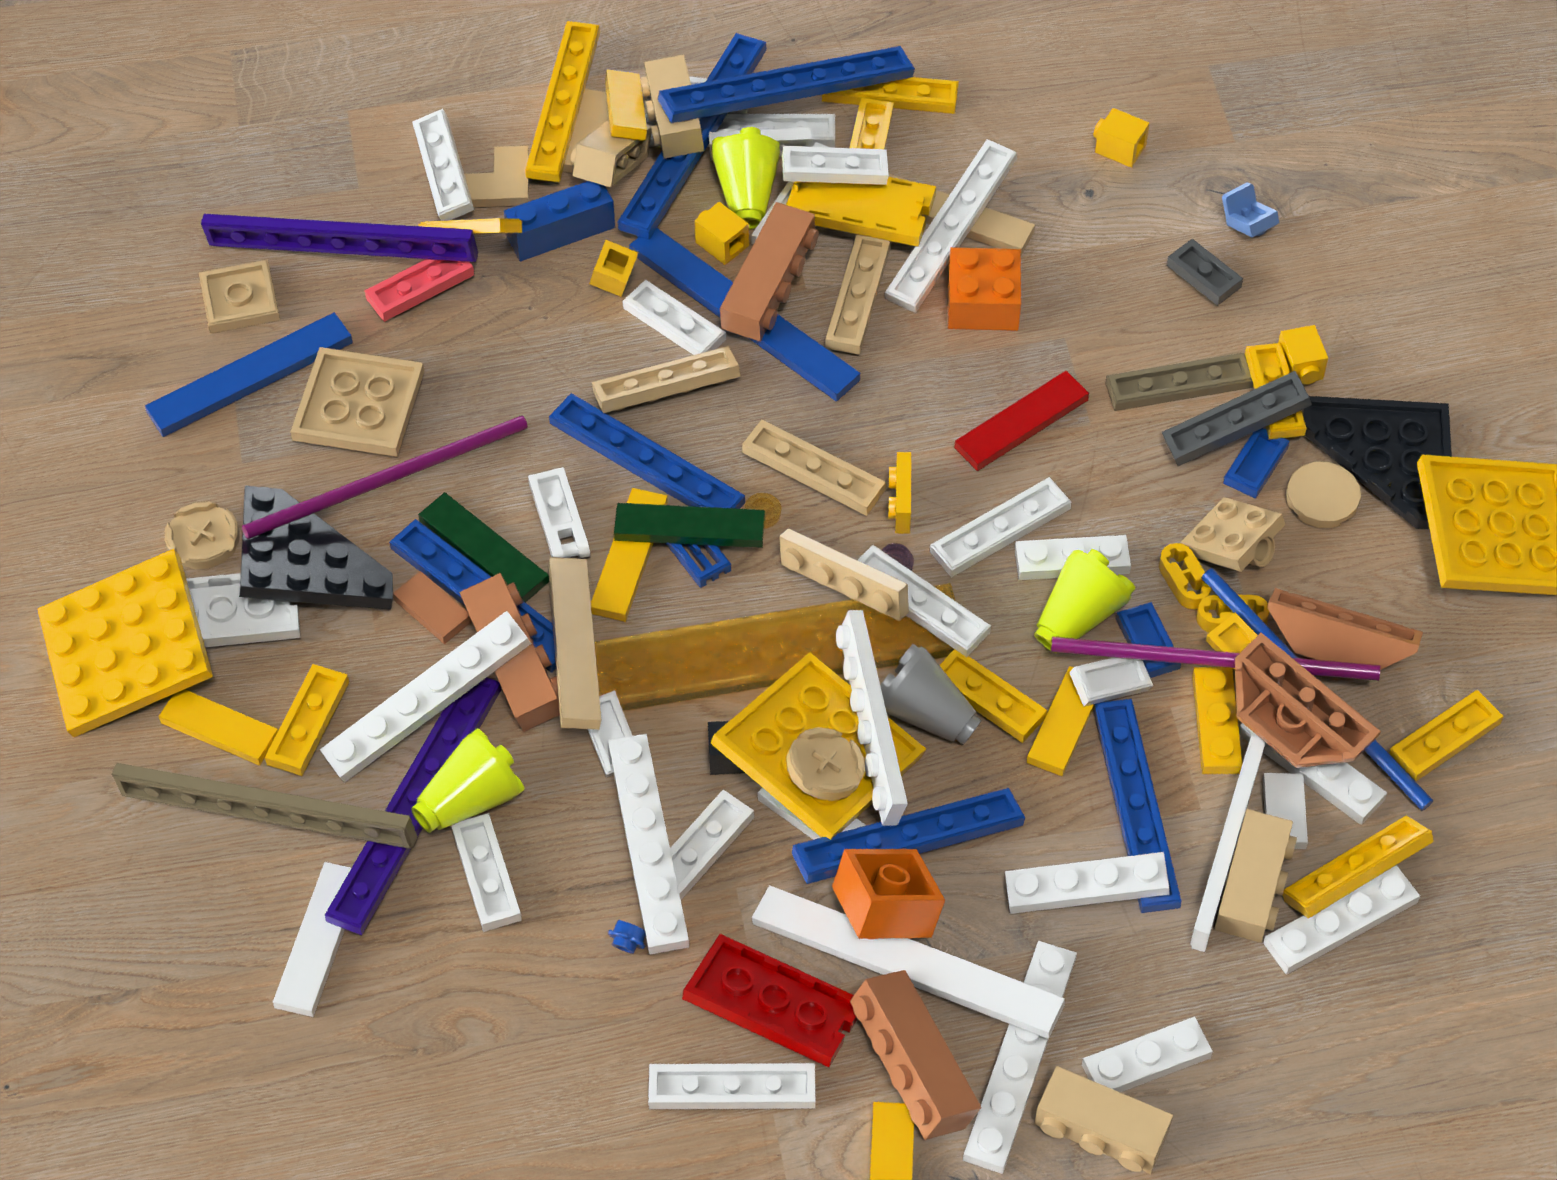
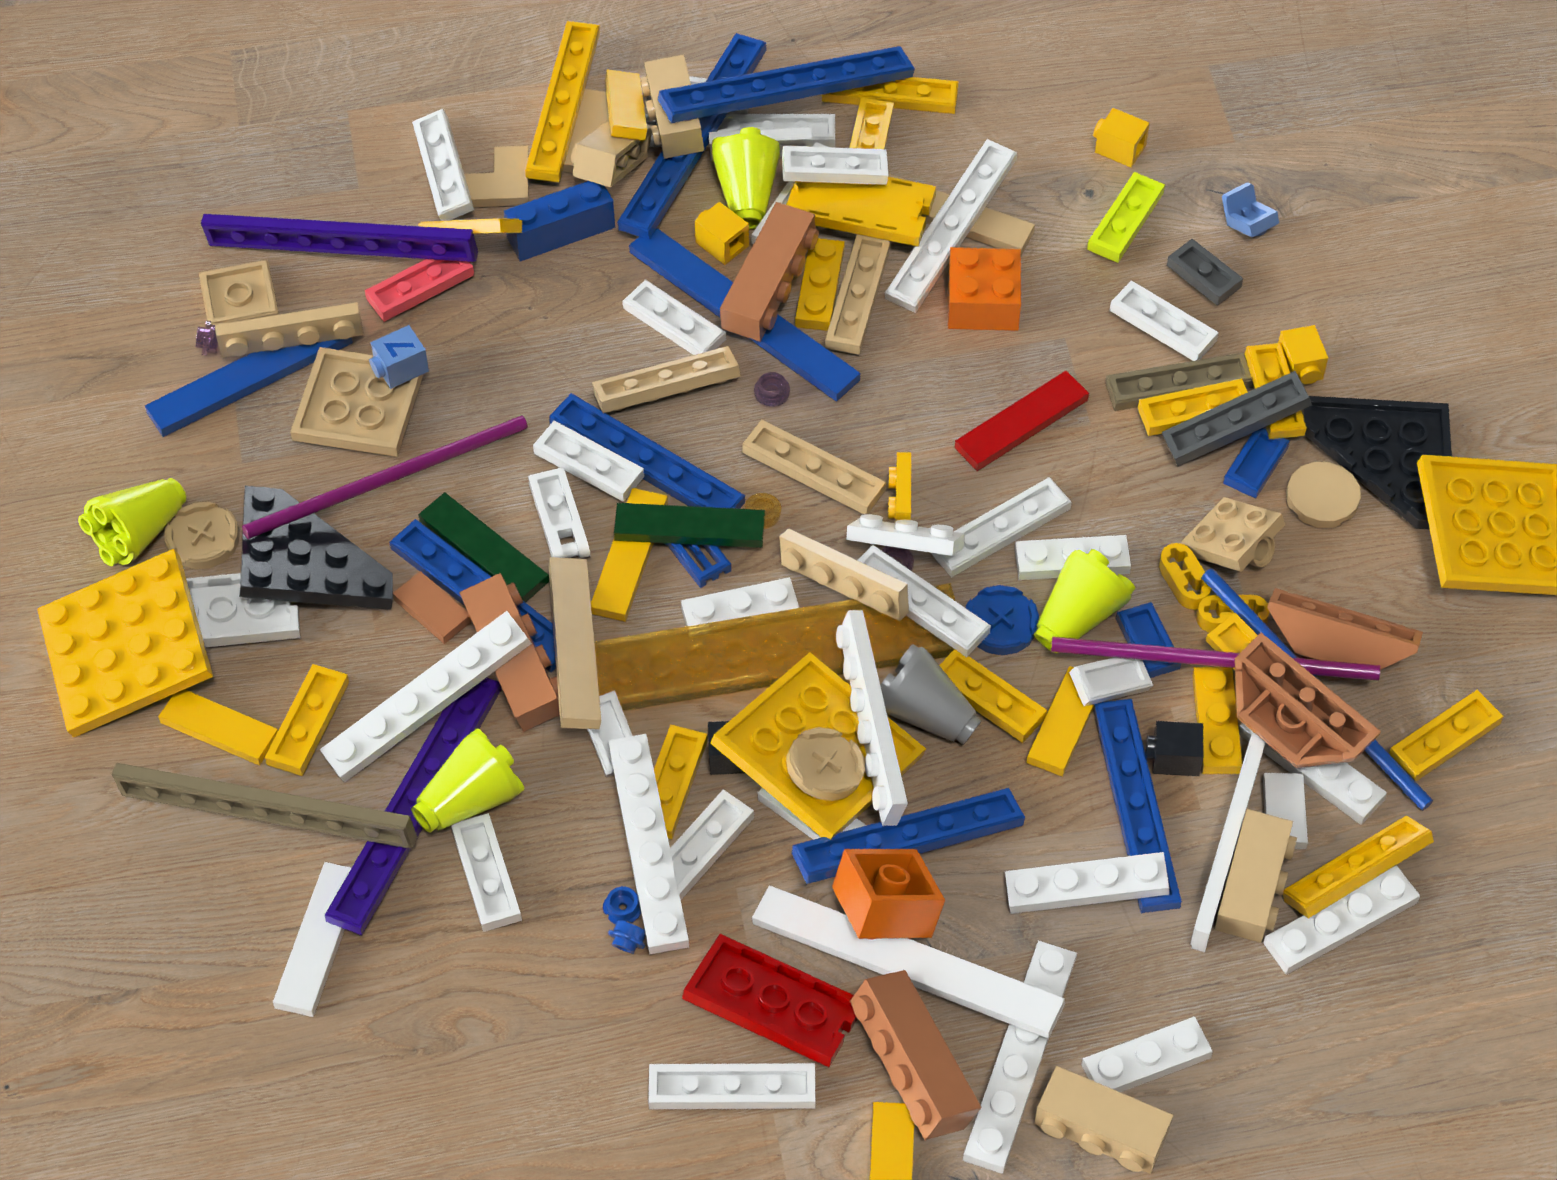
yellow brick [589,240,639,297] -> none
none -> neon yellow cone [78,478,186,566]
none -> clear purple plate [195,320,218,356]
none -> tan plate [215,302,363,358]
none -> medium blue brick [369,325,429,389]
none -> white plate [533,421,644,502]
none -> blue plate [603,886,641,924]
none -> yellow plate [654,724,708,839]
none -> white plate [681,577,799,639]
none -> clear purple plate [754,372,790,407]
none -> yellow plate [795,238,845,331]
none -> white plate [846,514,965,556]
none -> blue tile [966,585,1039,655]
none -> neon yellow plate [1087,172,1165,263]
none -> white plate [1110,280,1219,361]
none -> yellow plate [1138,378,1248,436]
none -> black brick [1146,721,1204,776]

